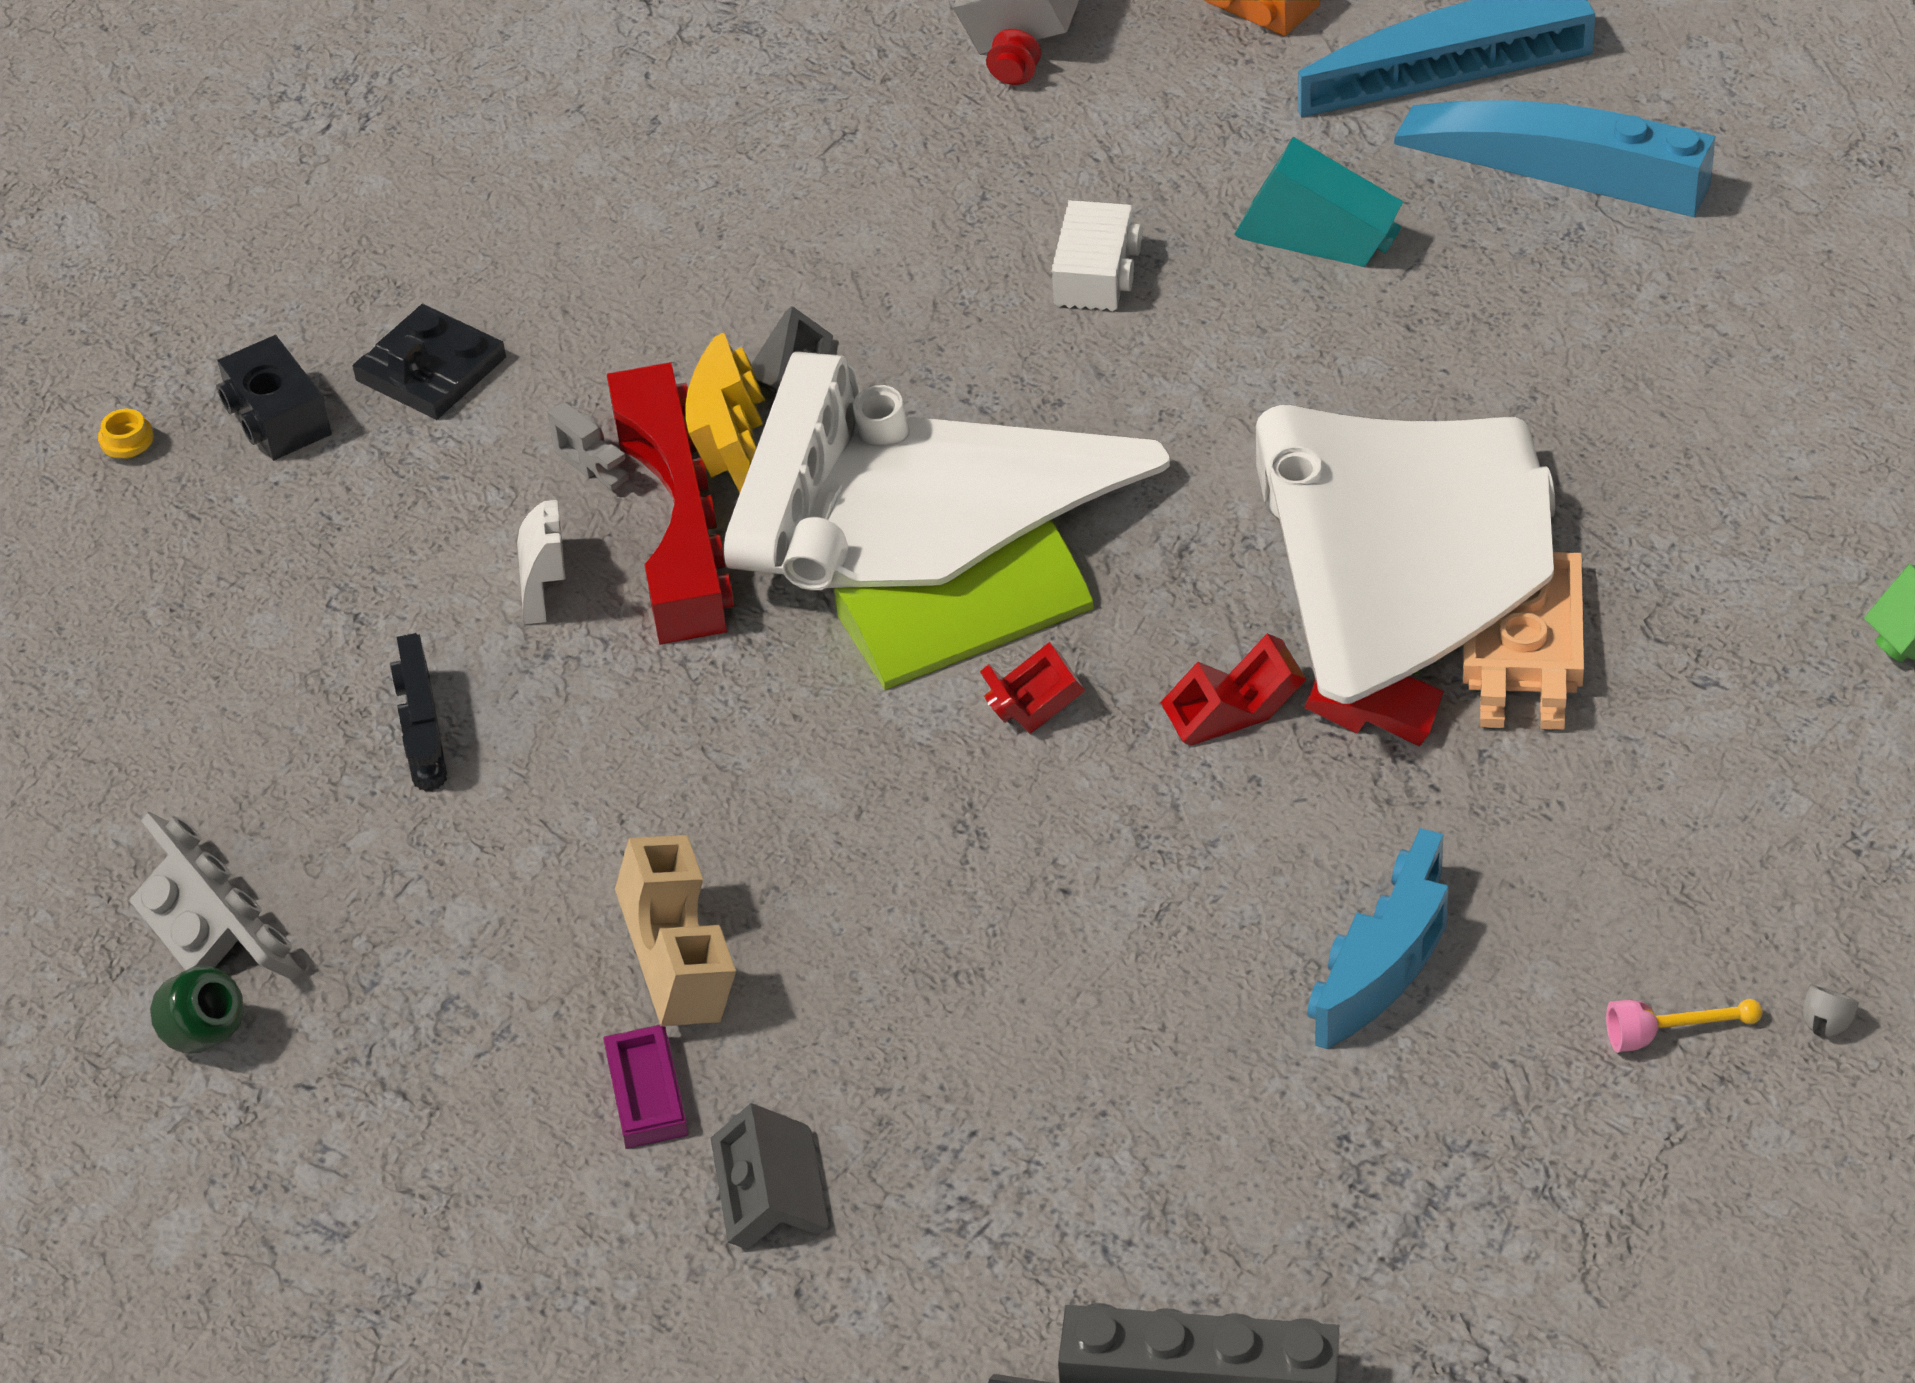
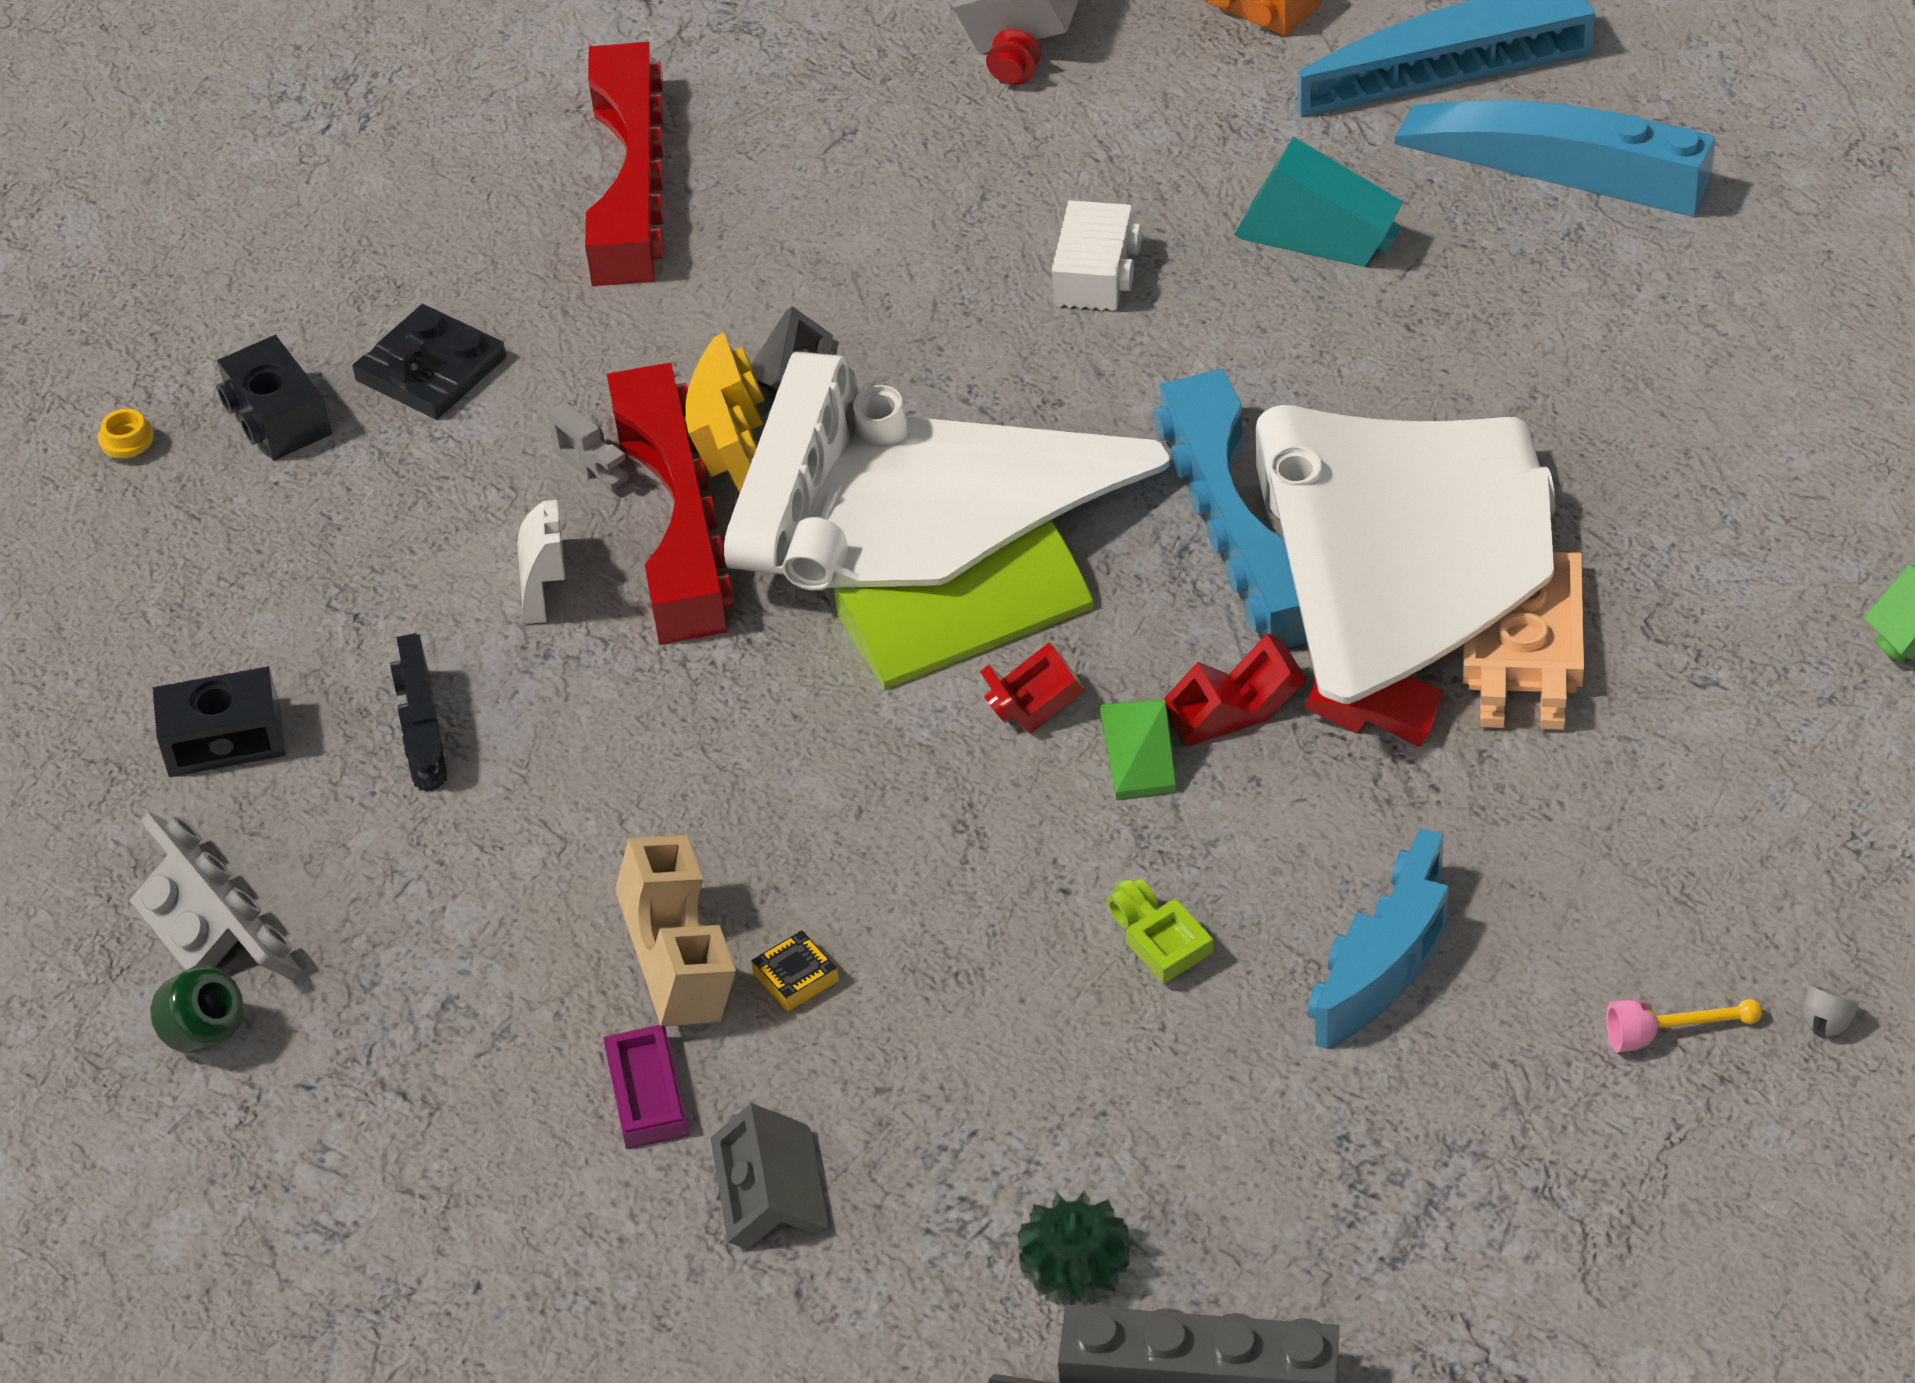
none -> black brick [153,666,286,777]
none -> red arch [585,42,664,286]
none -> tile [751,930,839,1012]
none -> clear green gear [1018,1190,1130,1307]
none -> bright green slope [1099,697,1176,800]
none -> lime plate [1106,878,1214,984]
none -> dark azure arch [1153,368,1307,648]

